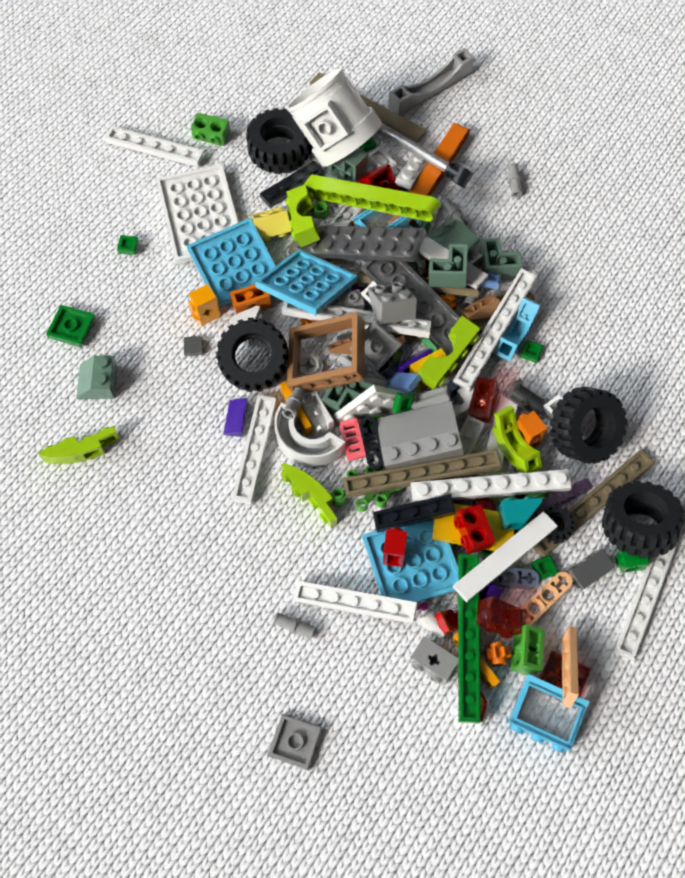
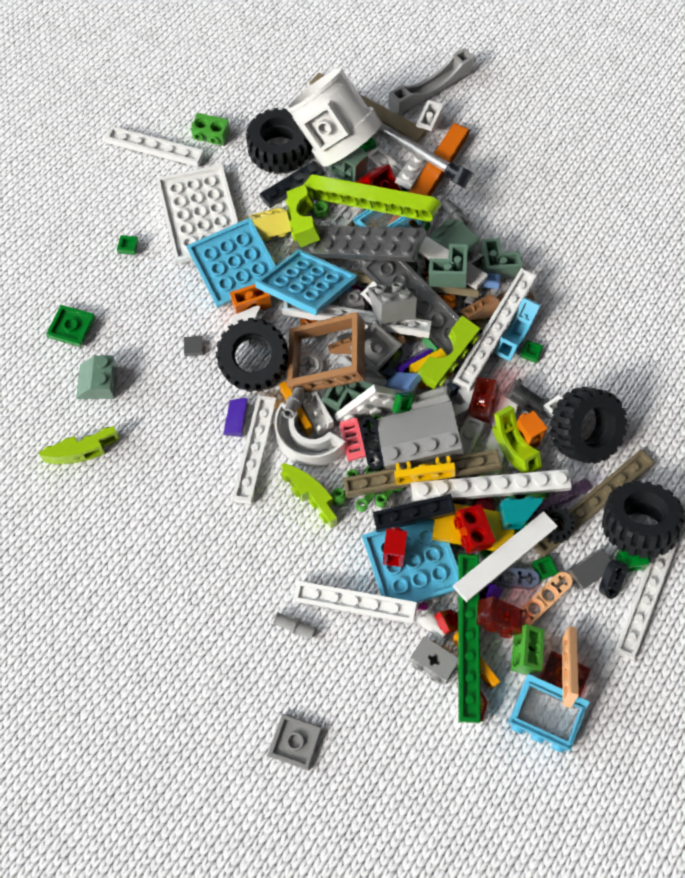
light orange brick [188,284,220,326] -> none
orange gear [485,642,512,667] -> none
light grey pin [507,163,523,198] -> none
none -> yellow plate [394,456,455,485]
none -> white slope [416,100,443,131]
none -> black beam [599,559,627,599]

